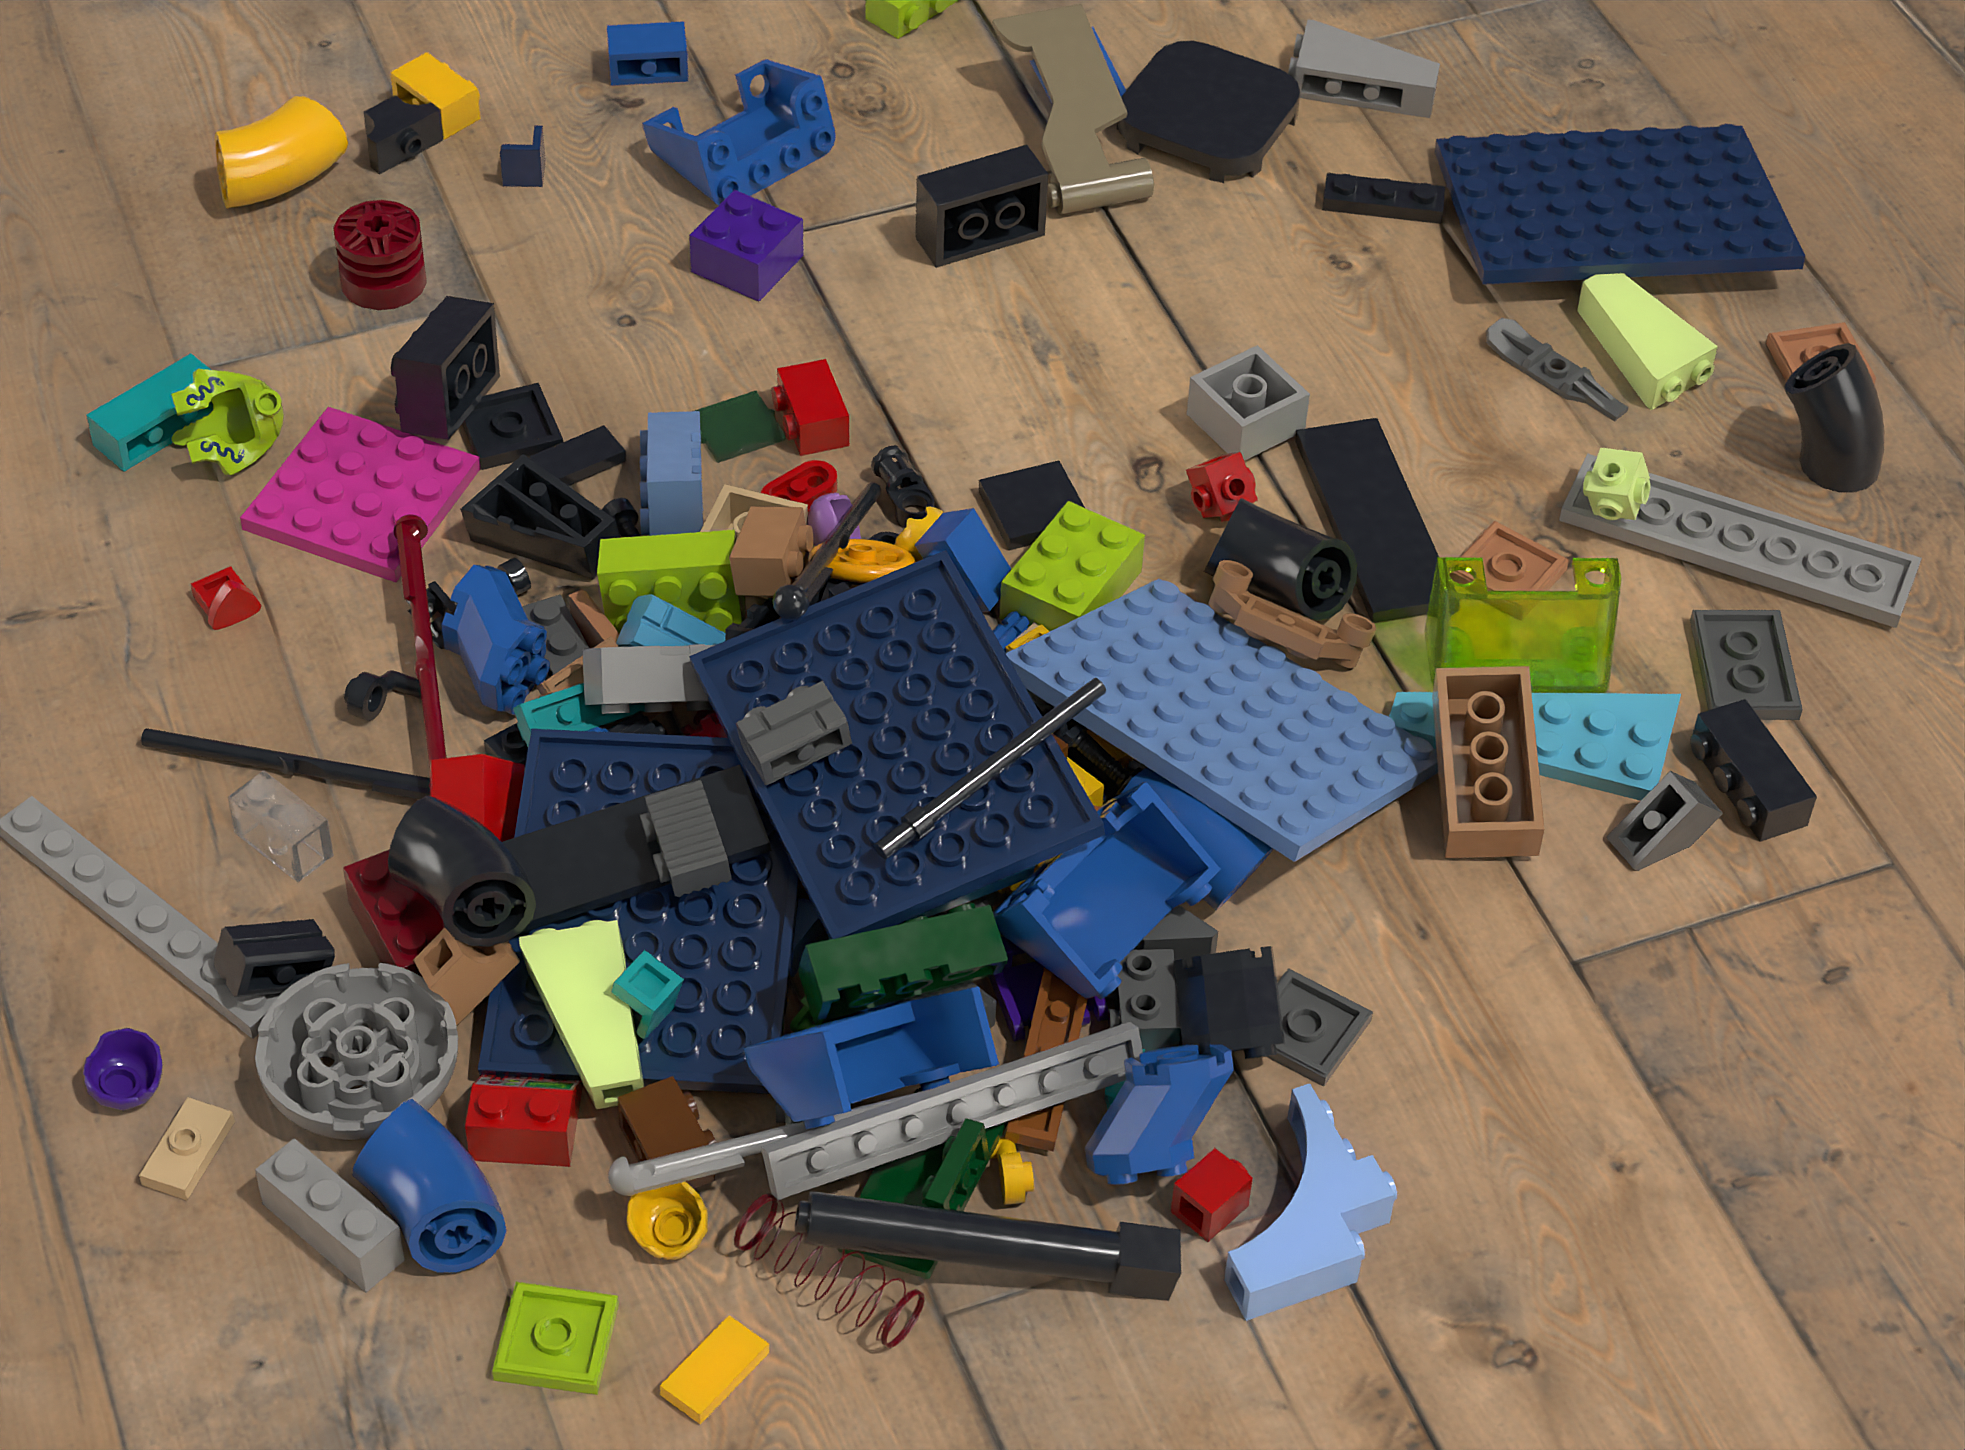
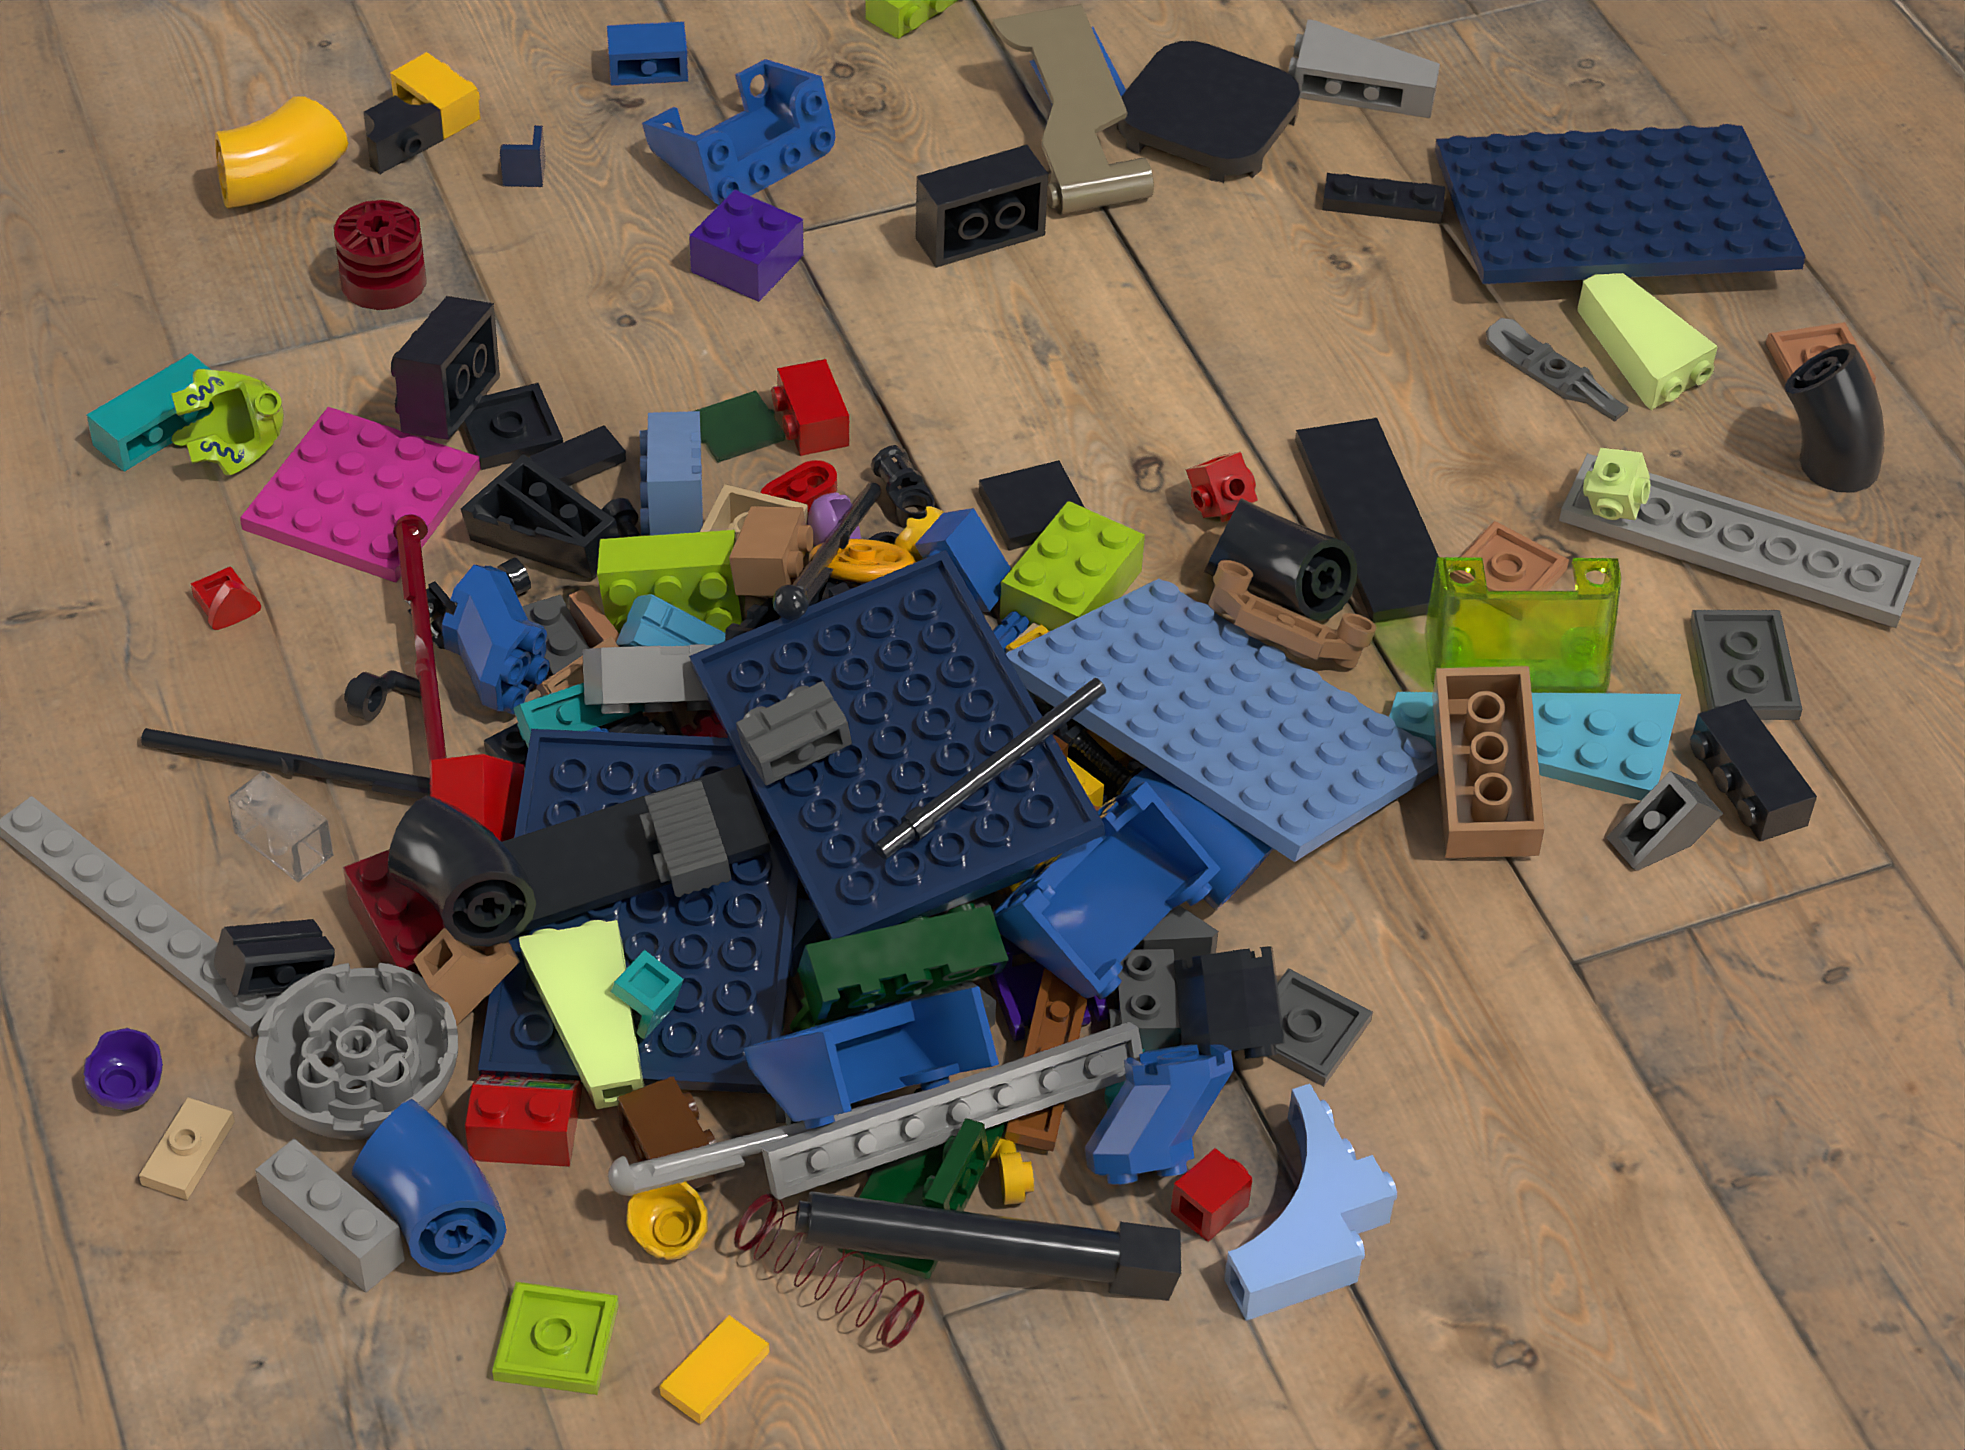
light grey brick [1187,345,1310,461] -> none

